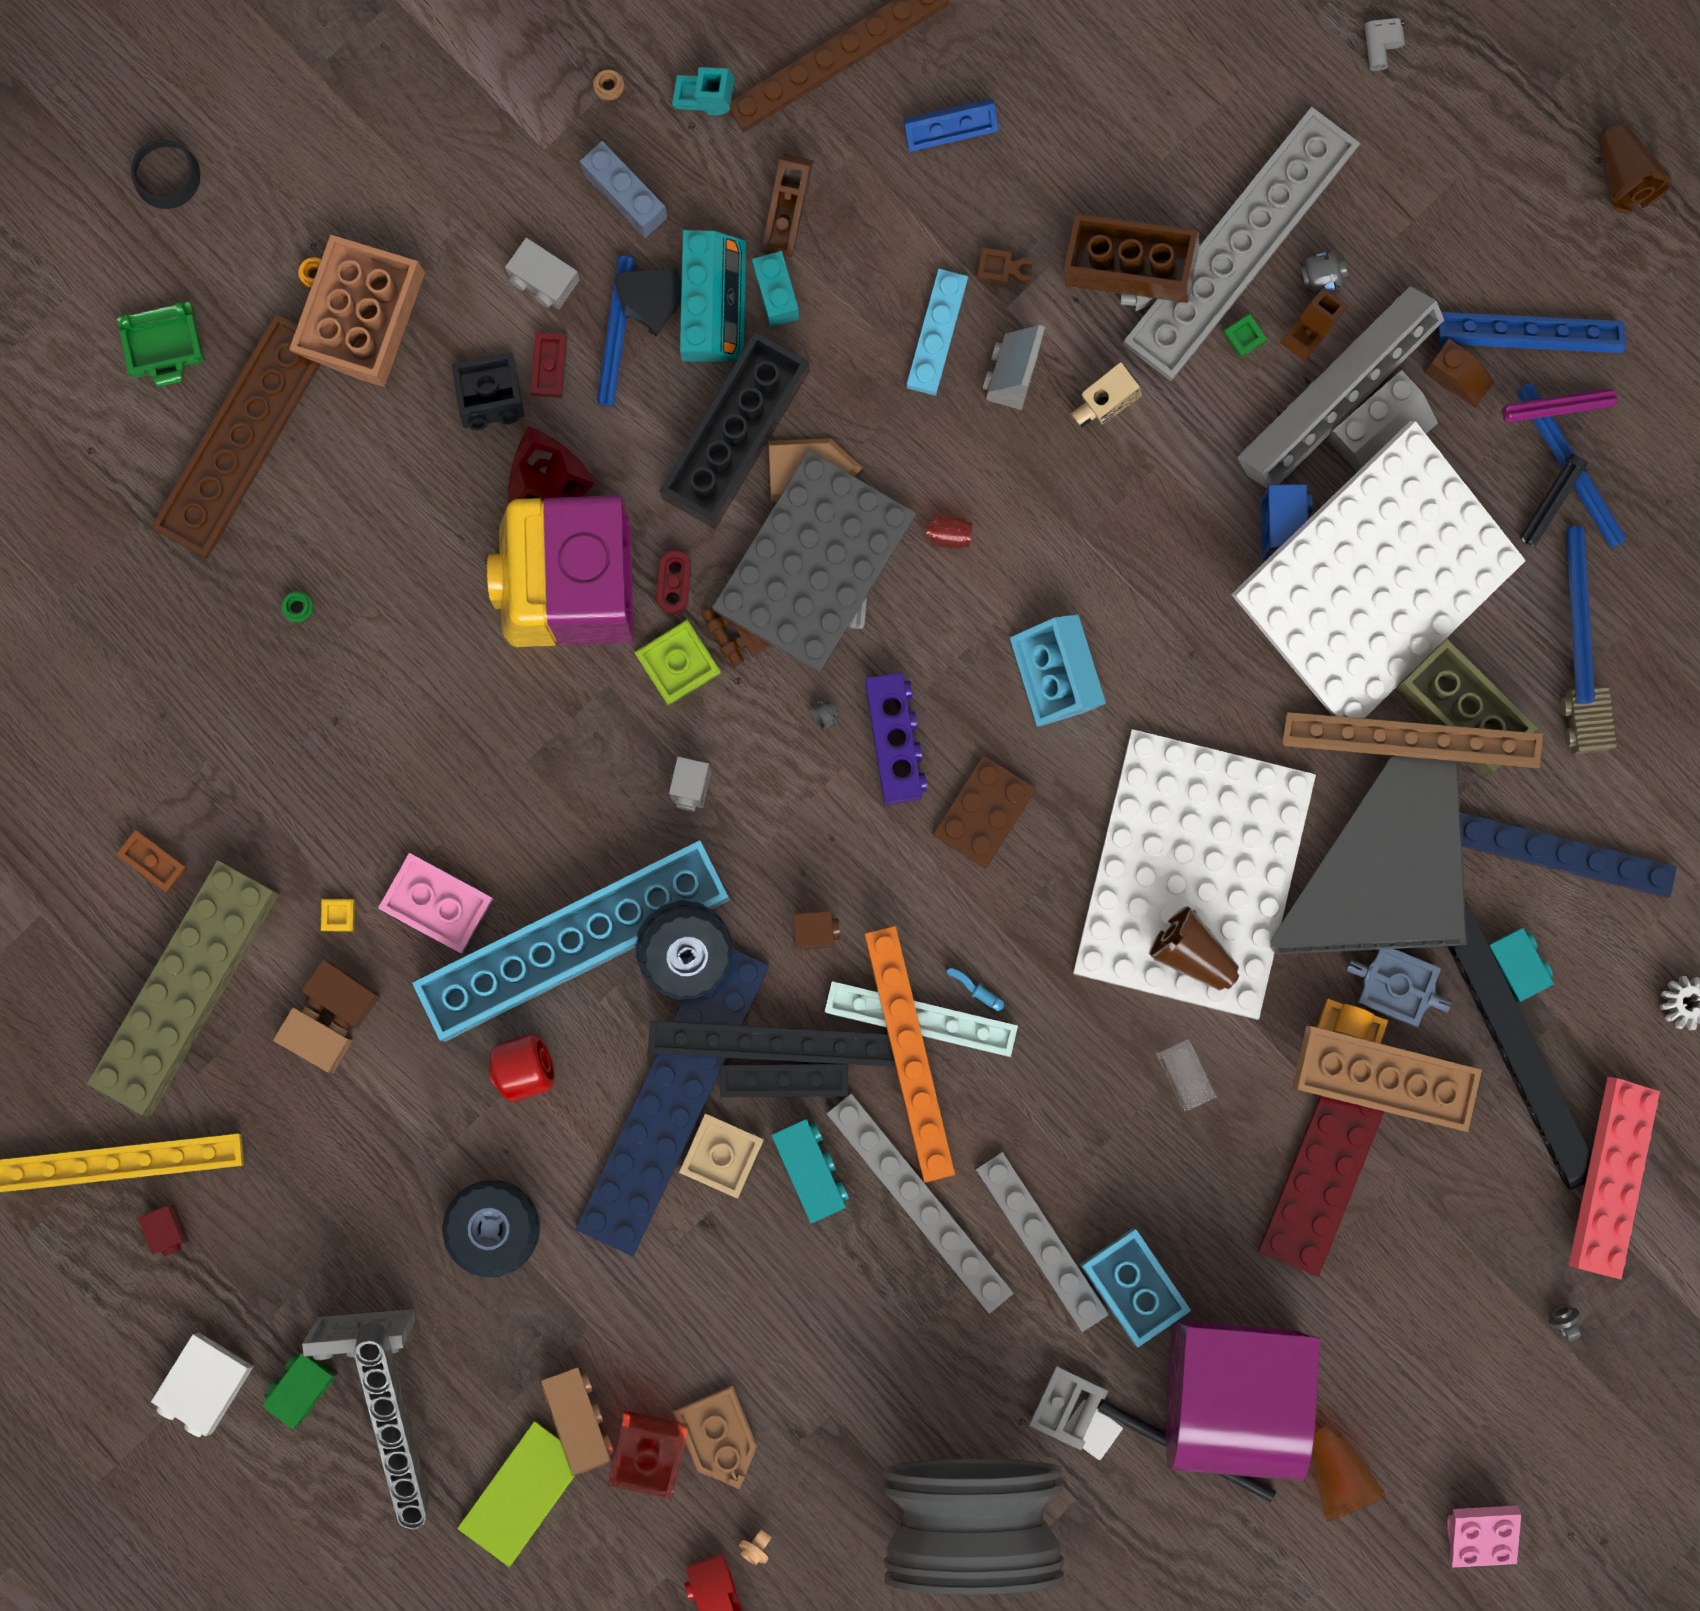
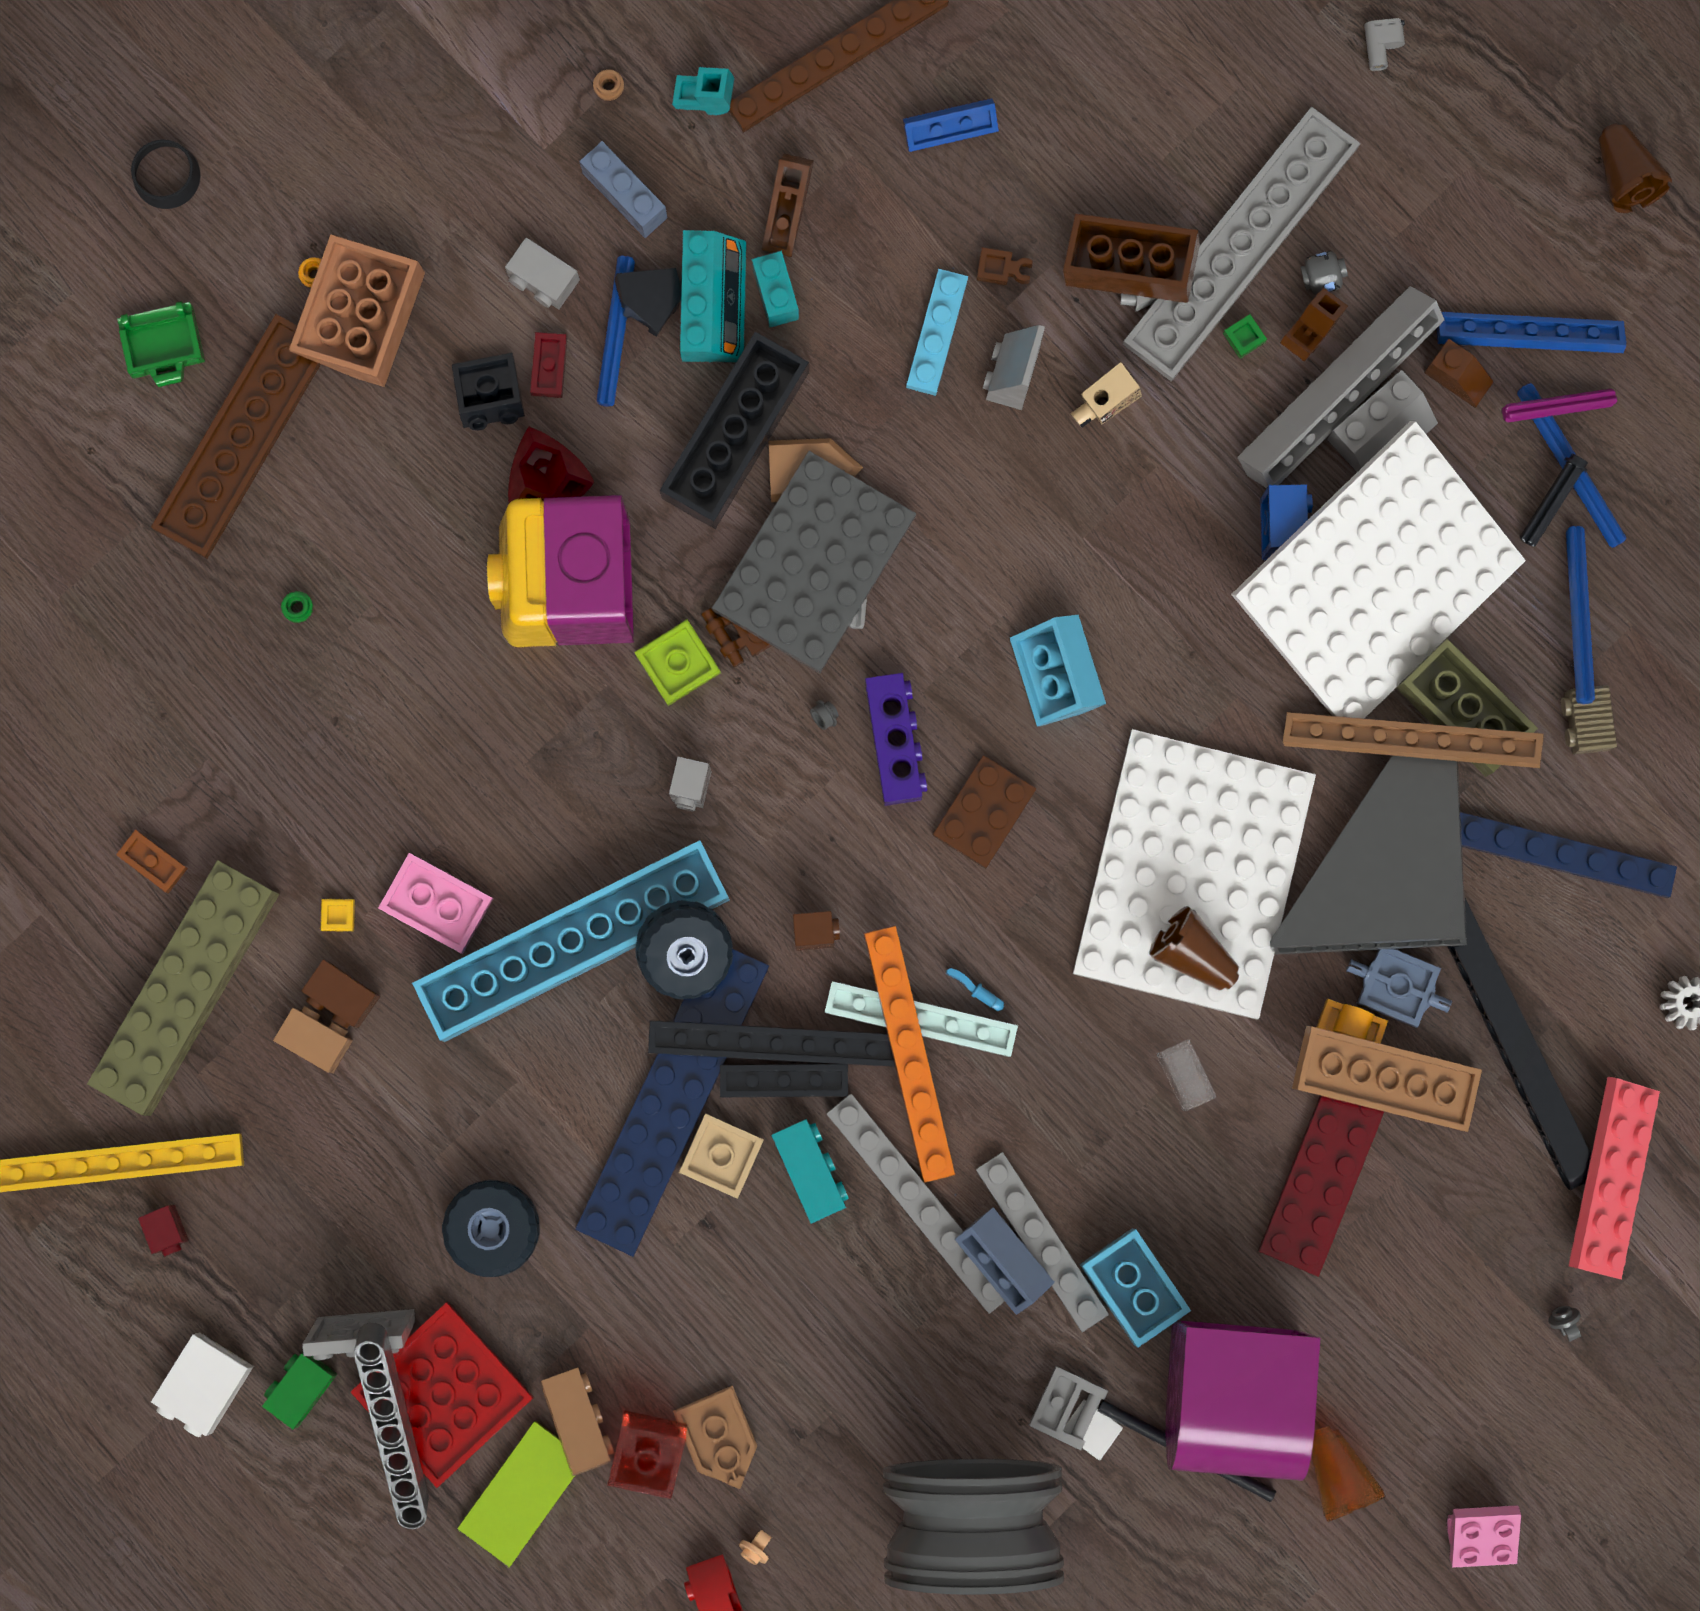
red head [488,1033,555,1102] -> none
dark red plate [657,551,691,614] -> none
clear red brick [926,515,972,549] -> none
teal brick [1488,928,1554,1003] -> none
none -> red plate [351,1302,534,1488]
none -> sand blue brick [955,1208,1055,1315]

